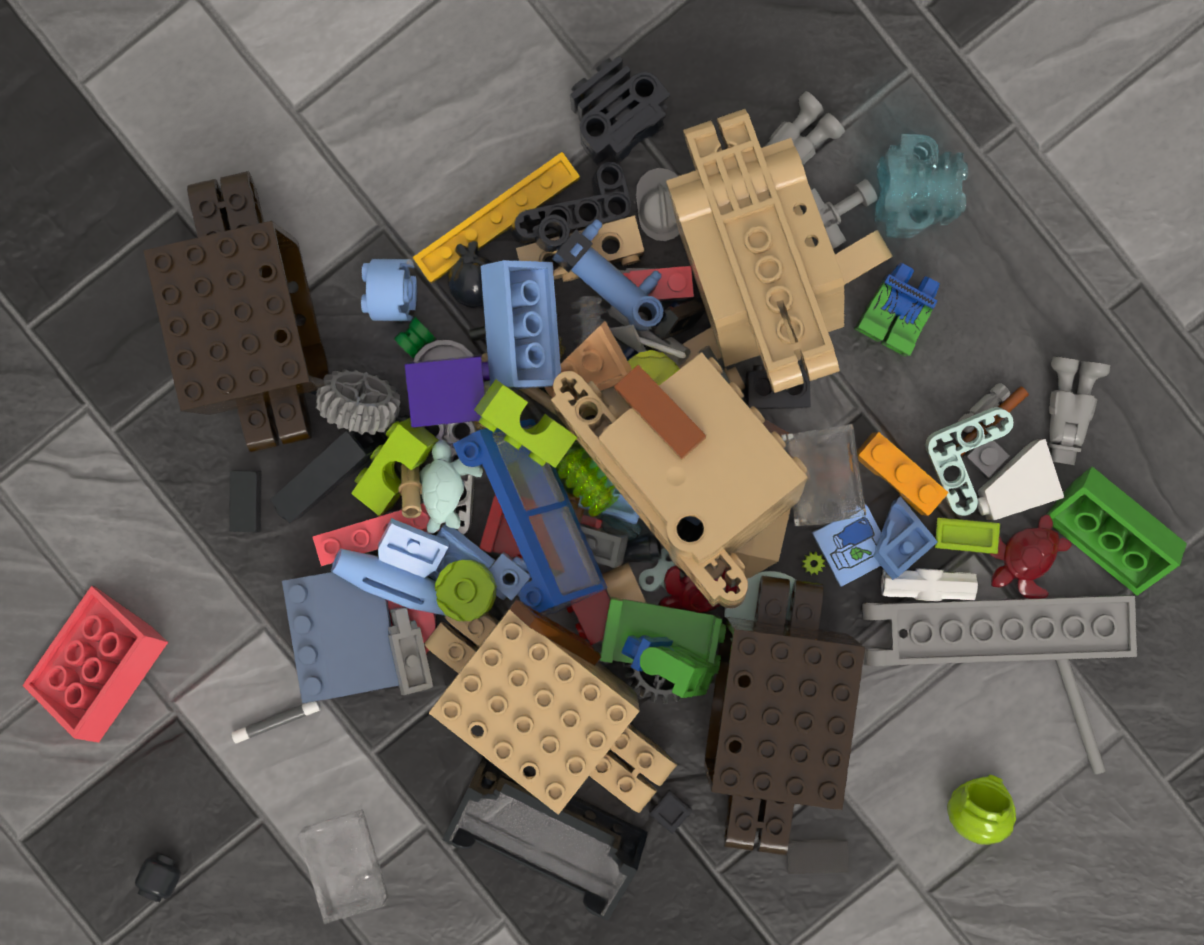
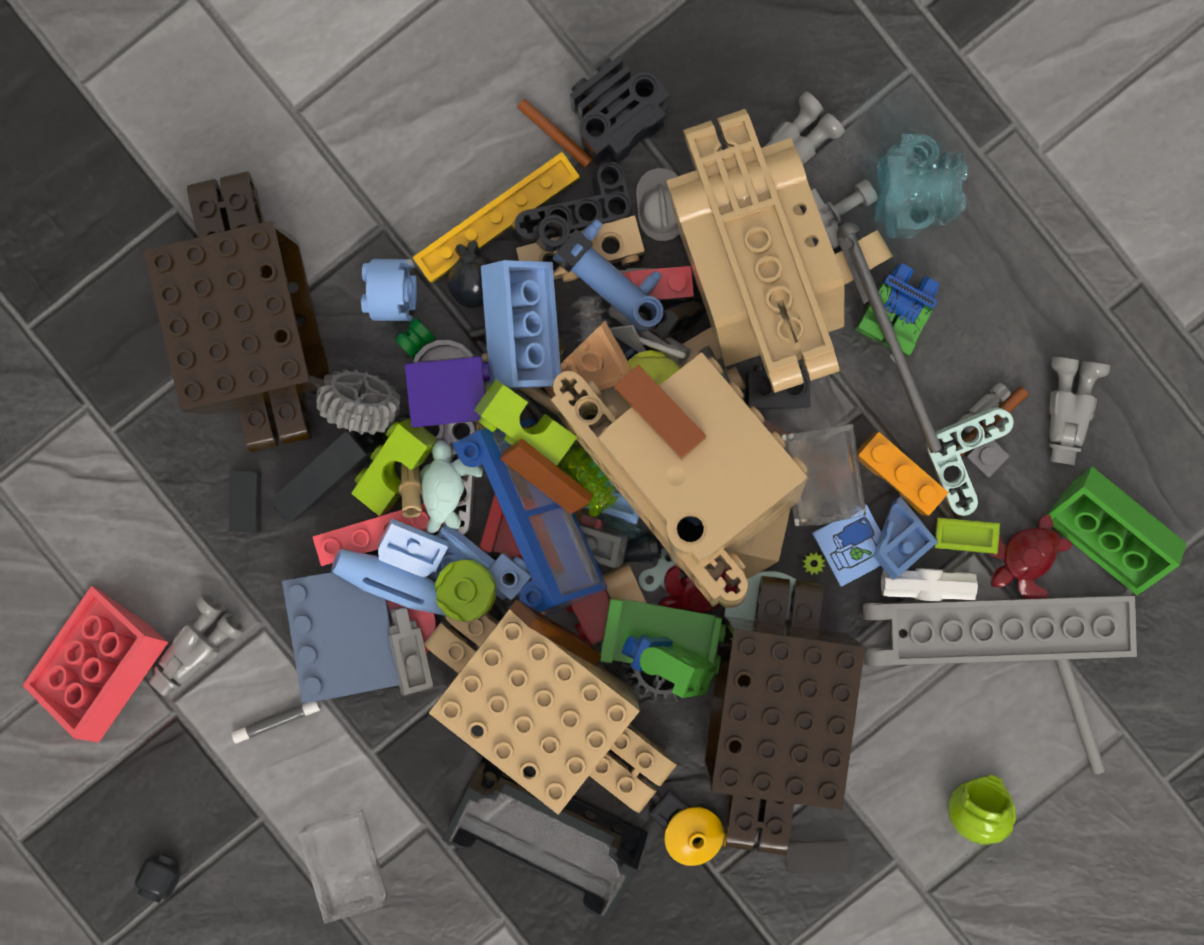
white slope [977,439,1064,520] -> none
none -> light grey piece [148,593,245,696]
none -> dark orange tile [500,439,593,514]
none -> dark orange bar [517,99,593,168]
none -> yellow dish [664,807,724,866]
none -> flat silver bar [836,223,942,453]

